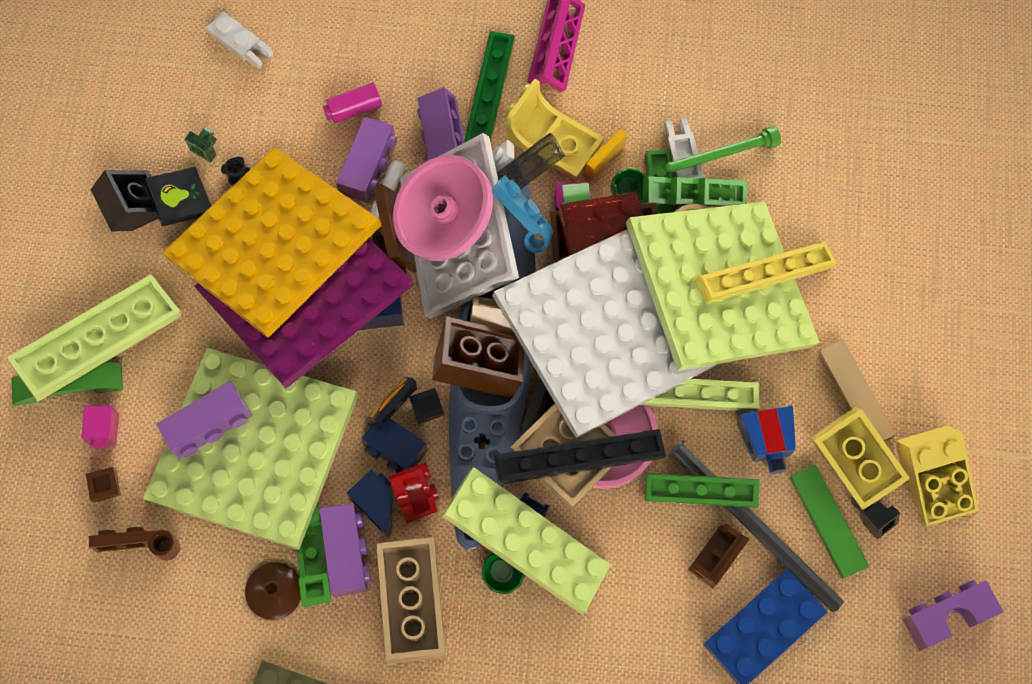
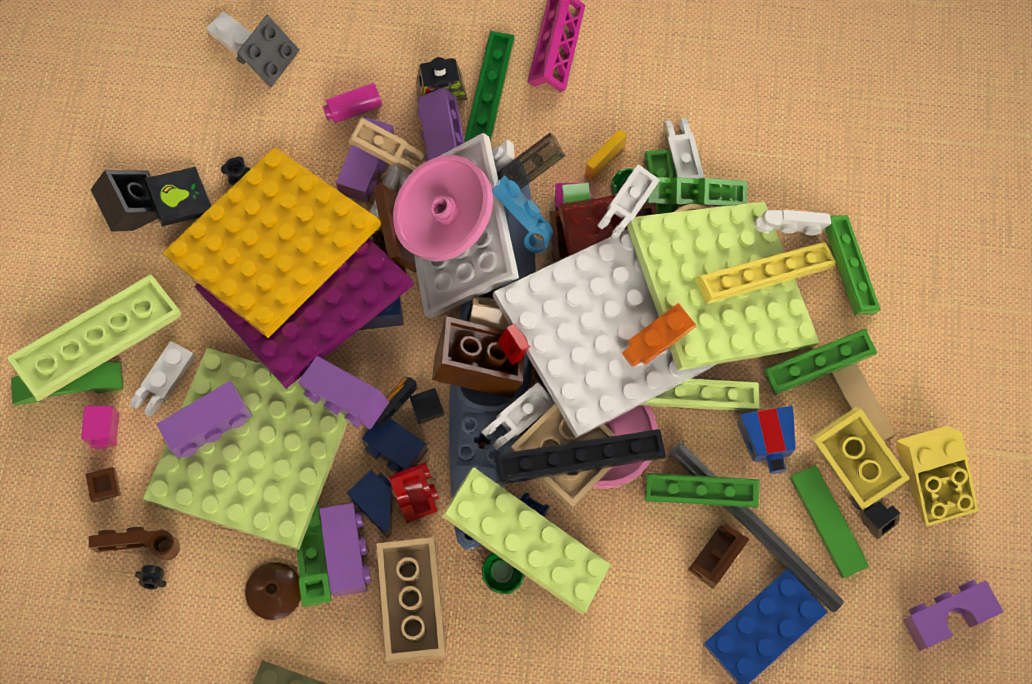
clear green tile [185,127,217,163] -> none
light yellow bracket [506,79,604,181] -> none
bright green piece [665,126,781,173] -> none
none -> white hinge [130,341,195,417]
none -> black plate [135,565,167,590]
none -> dark grey hinge [236,15,300,87]
none -> medium lavender brick [298,356,389,429]
none -> tan hinge [348,118,424,174]
none -> black torso [416,57,467,101]
none -> white hinge [481,382,555,450]
none -> red plate [498,324,530,364]
none -> white hinge [598,164,660,239]
none -> orange hinge [622,303,696,367]
none -> white hinge [754,209,831,235]
none -> bright green tile [764,328,877,395]
none -> bright green tile [825,215,881,316]

